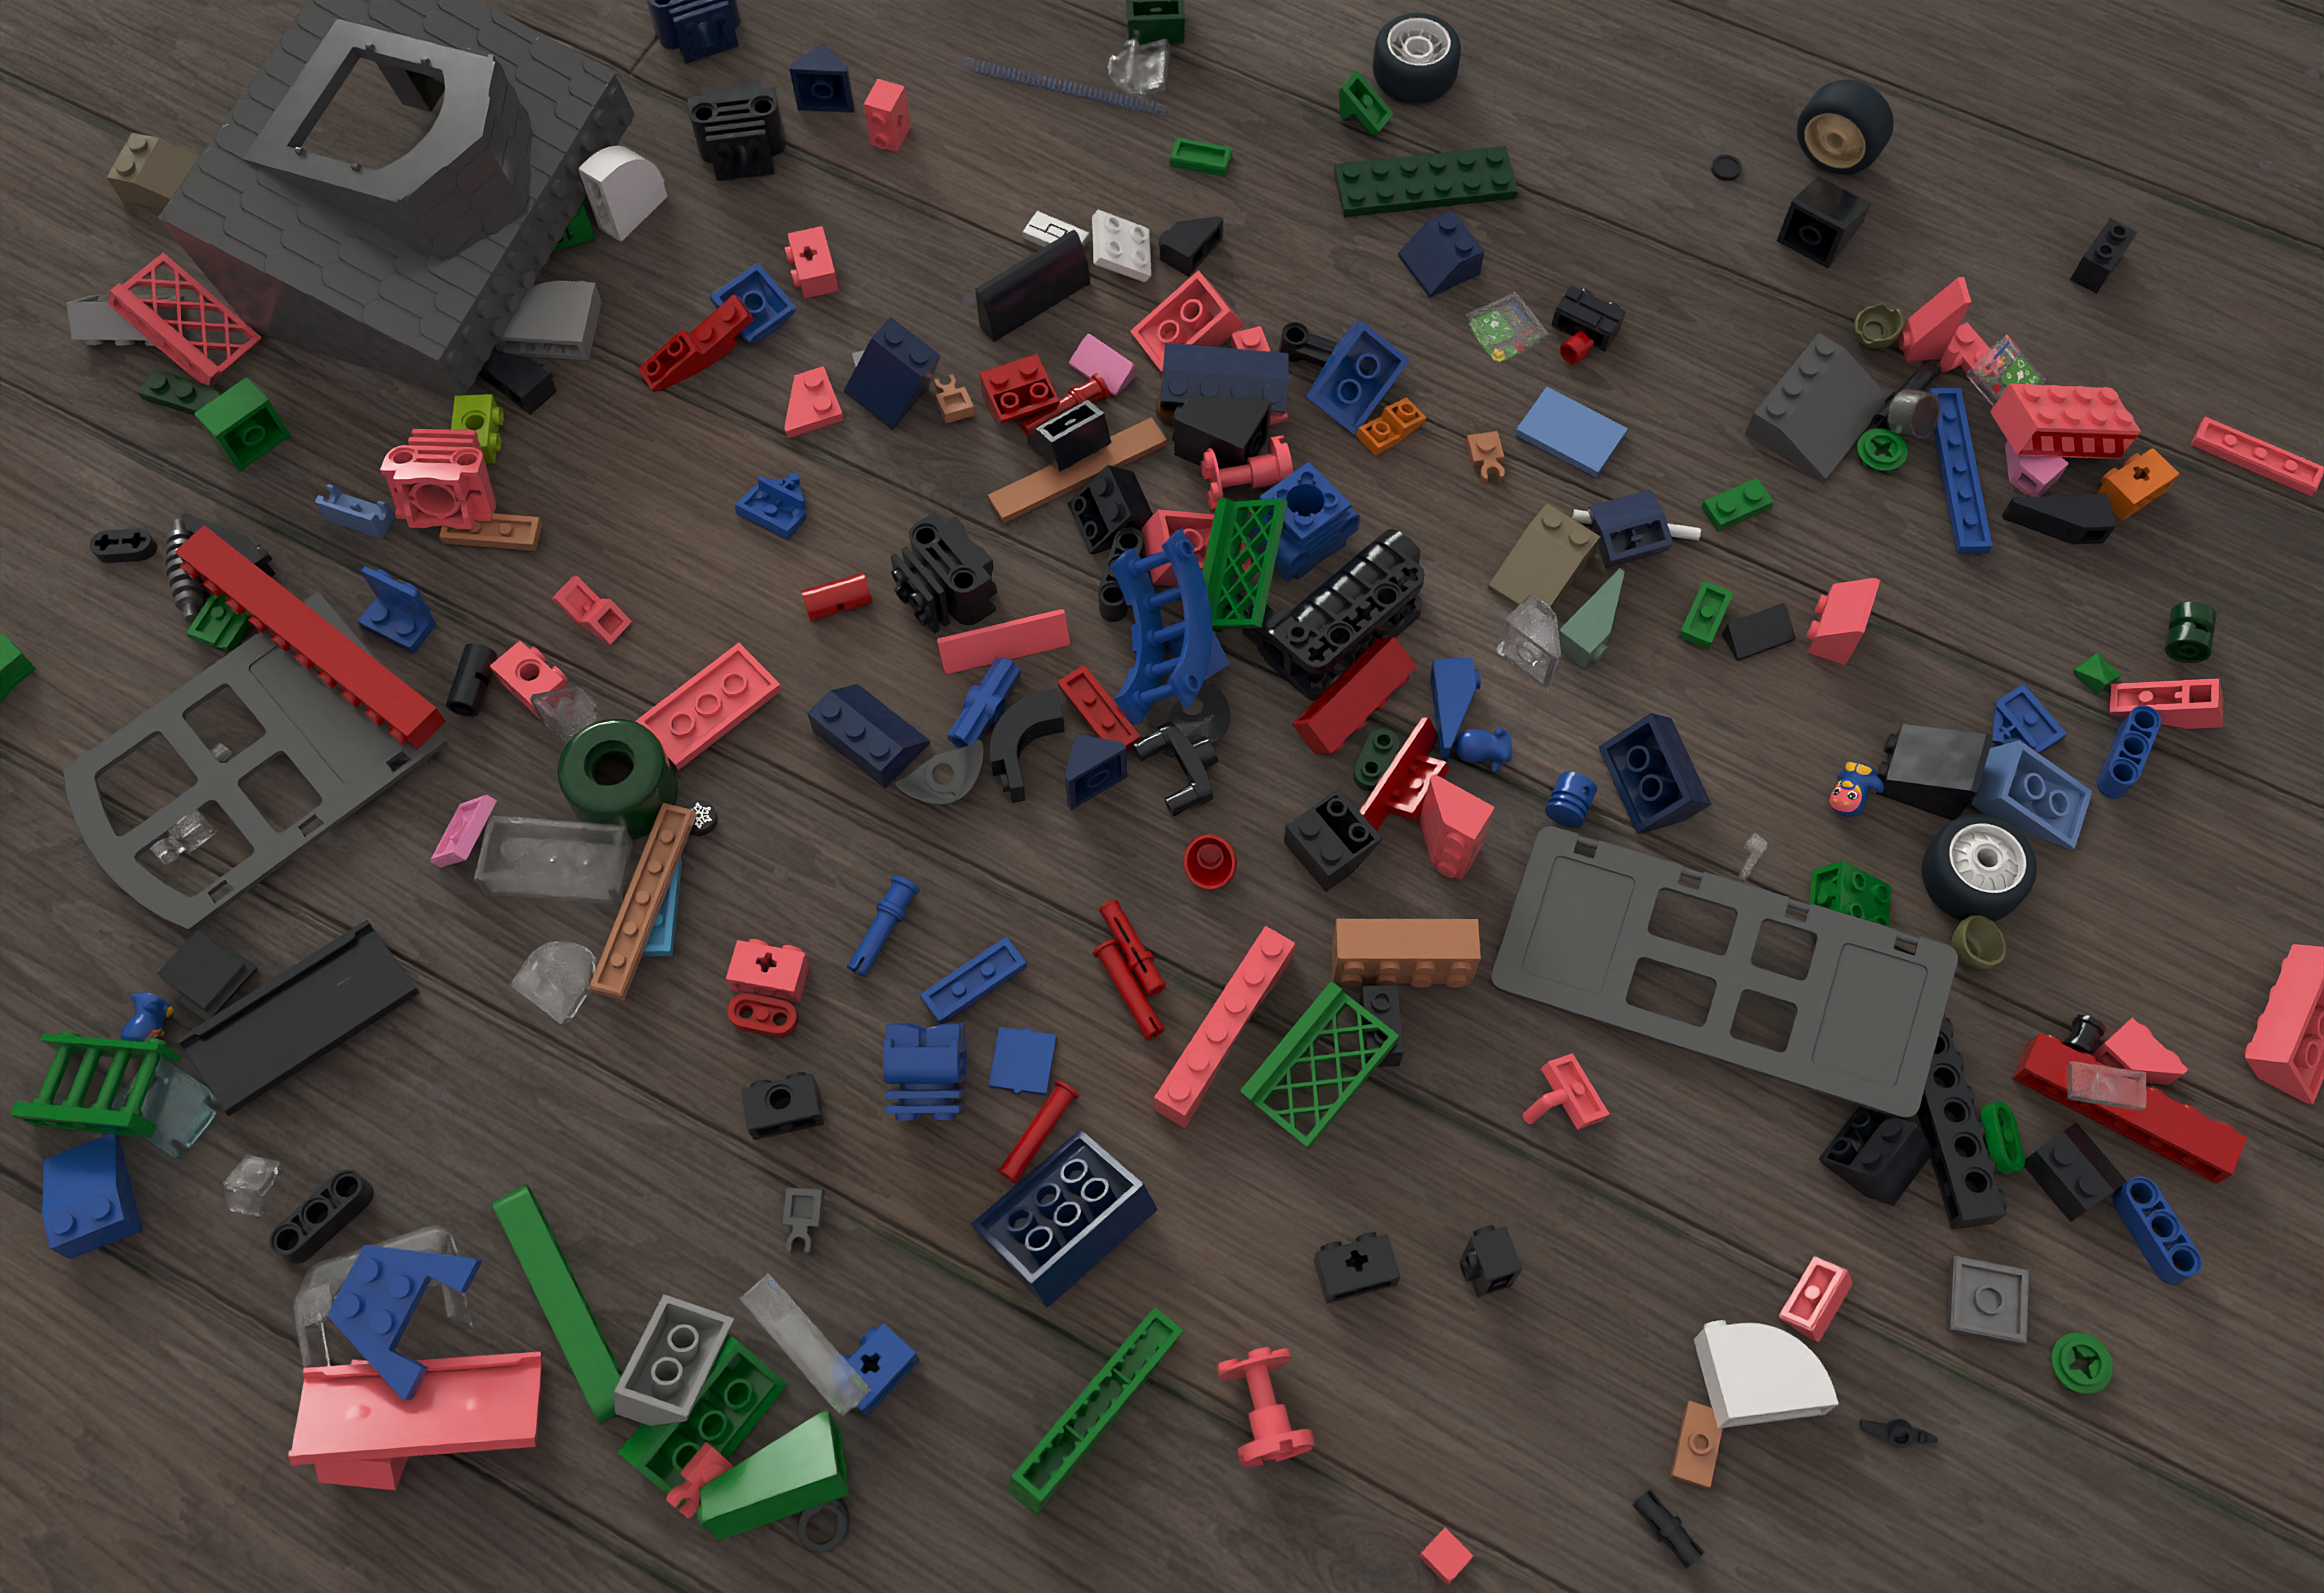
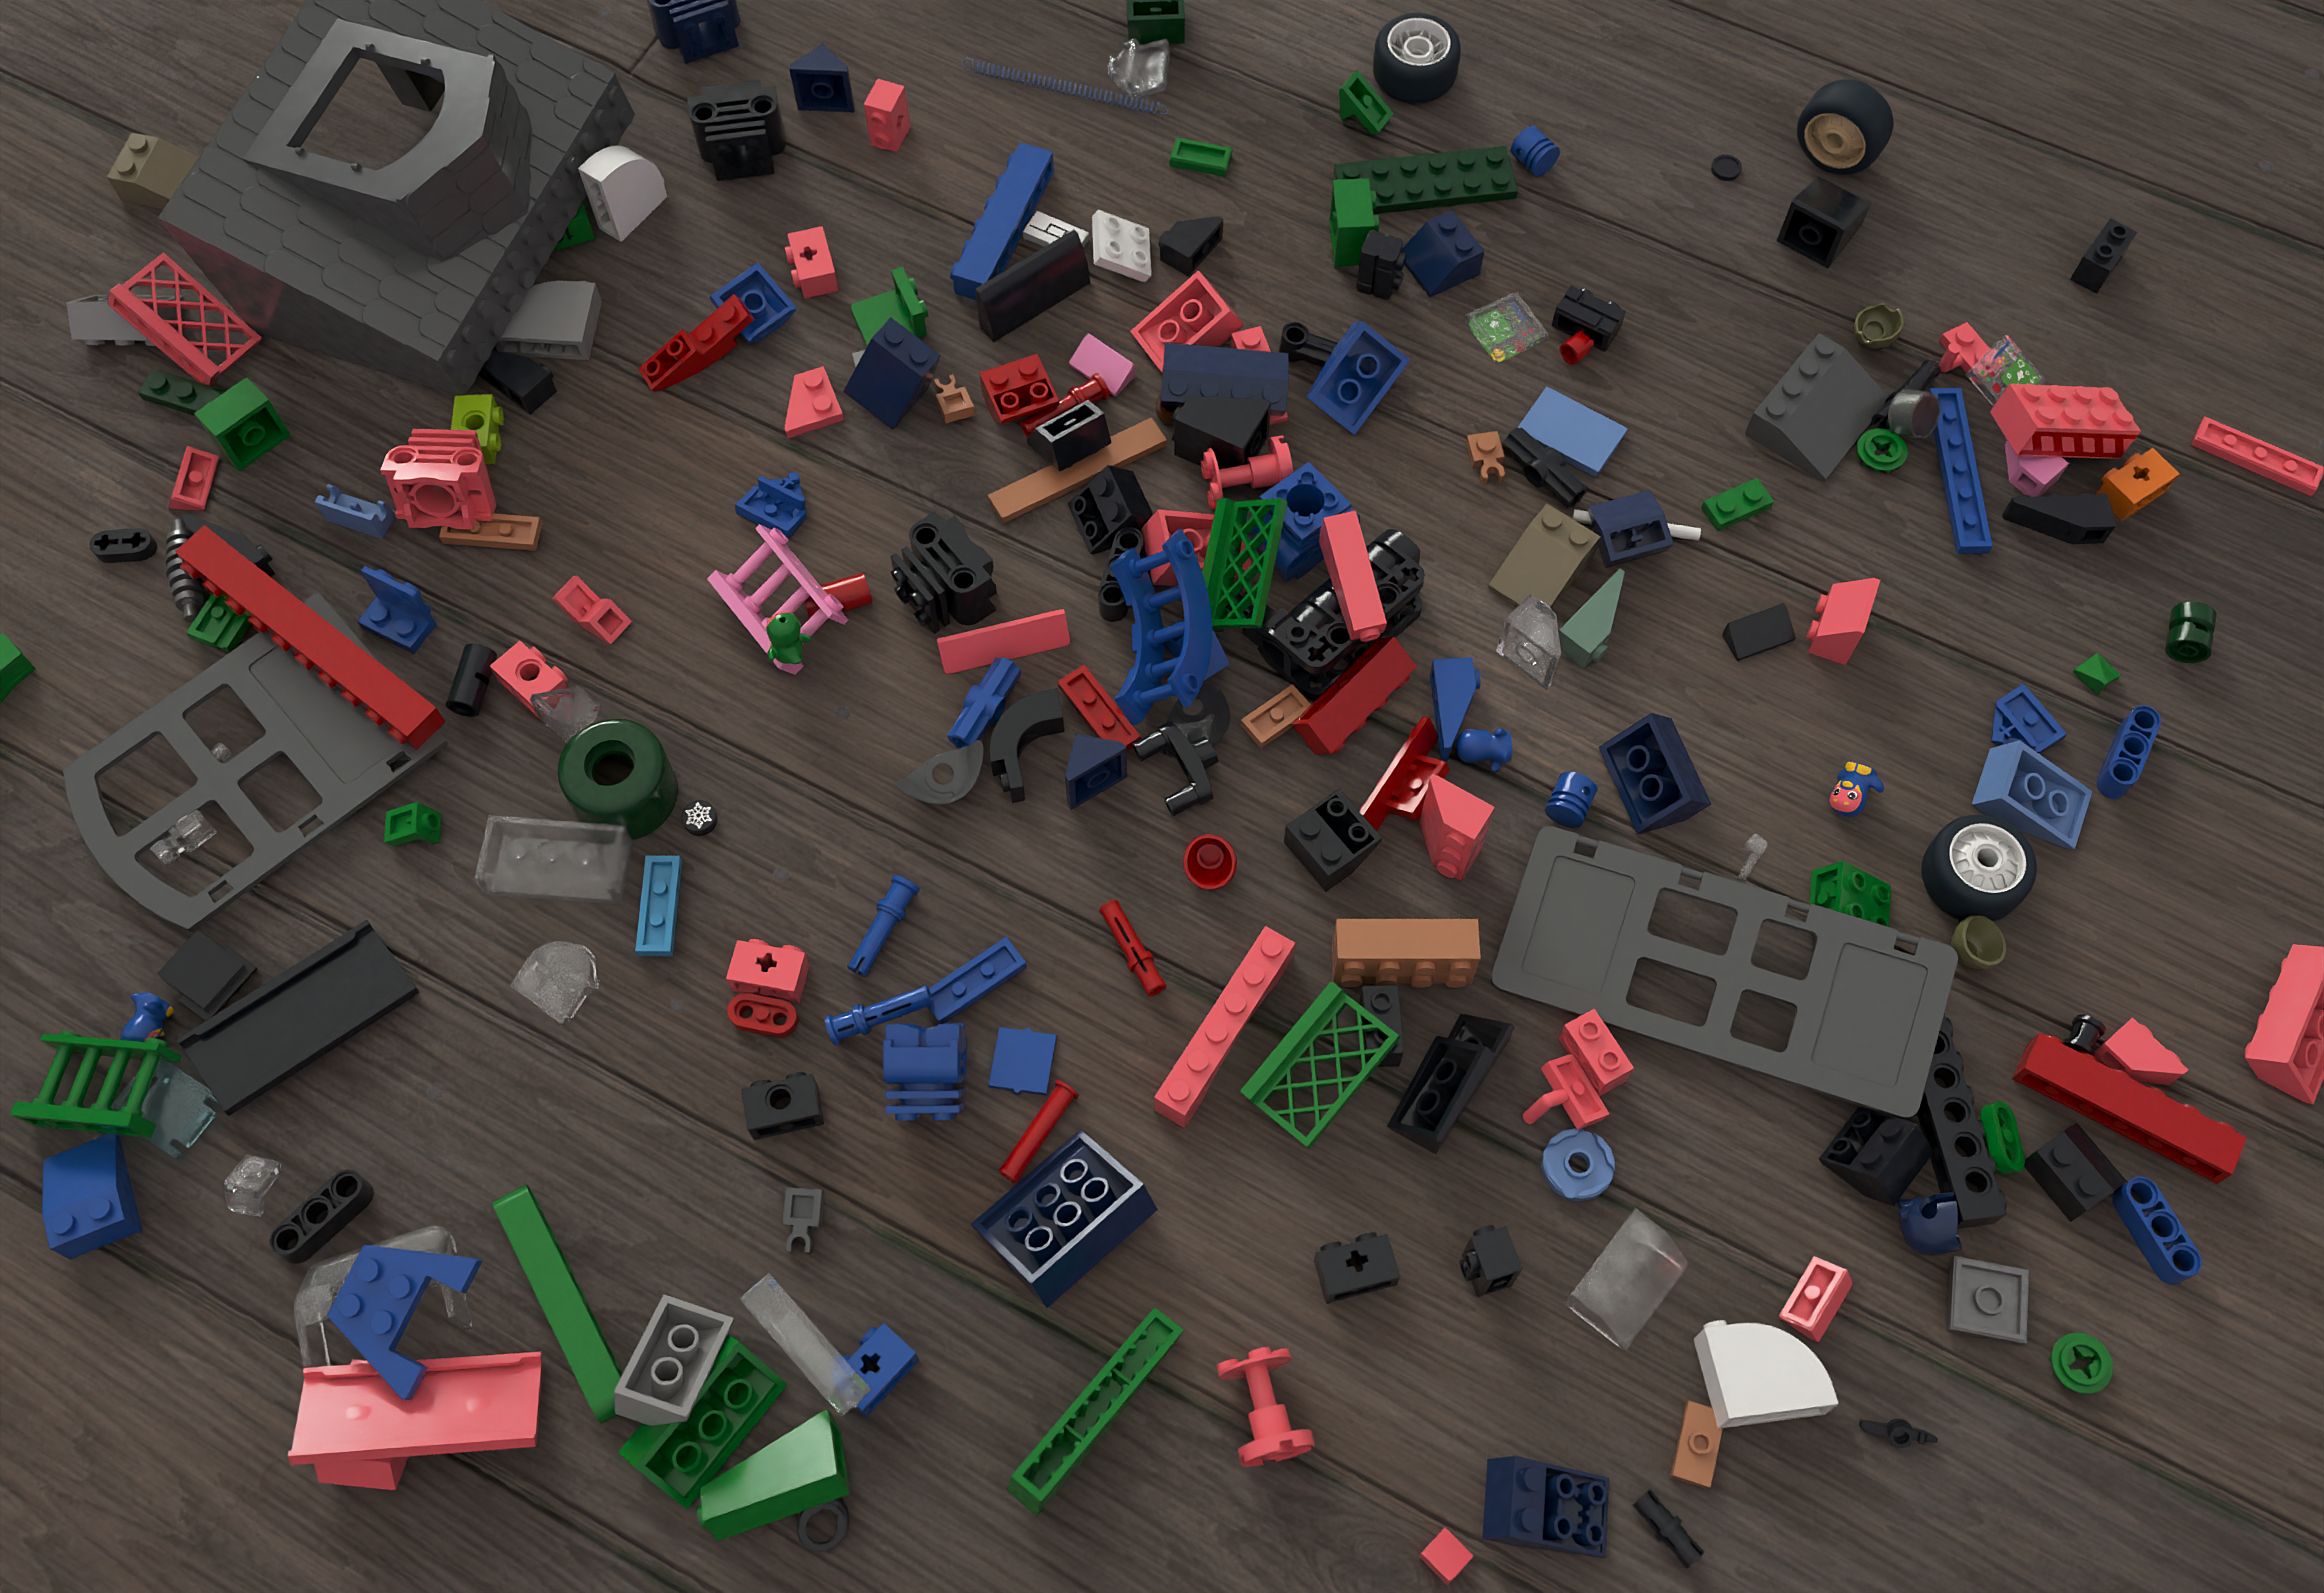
bright pink tile [431,795,497,868] -> none
nougat tile [589,803,697,1000] -> none
coral plate [635,643,782,771] -> none
coral plate [666,1442,734,1518] -> none
dark blue slope [807,684,930,789] -> none
red pin [1092,939,1165,1040] -> none
dark green plate [1353,728,1400,791] -> none
orange slope [1355,397,1427,456] -> none
green plate [1678,580,1734,650] -> none
black slope [1876,724,1993,821] -> none
coral slope [1898,277,1971,362] -> none
clear plate [2067,1061,2146,1111] -> none
coral slope [2110,679,2224,729] -> none
none -> coral slope [168,446,220,511]
none -> green bracket [384,802,441,847]
none -> bright pink fence [707,524,849,675]
none -> green animal [766,611,812,665]
none -> blue pin [825,984,934,1046]
none -> green bracket [851,267,929,346]
none -> blue brick [950,142,1054,300]
none -> nougat plate [1240,684,1311,749]
none -> coral slope [1318,510,1387,642]
none -> green brick [1329,178,1379,267]
none -> black brick [1356,230,1407,300]
none -> black slope [1387,1014,1515,1154]
none -> dark blue slope [1482,1456,1609,1558]
none -> black piece [1502,427,1588,508]
none -> blue piece [1510,126,1560,176]
none -> medium blue tile [1541,1128,1615,1202]
none -> coral brick [1558,1009,1634,1096]
none -> clear slope [1564,1208,1689,1351]
none -> dark blue helmet [1897,1192,1962,1256]

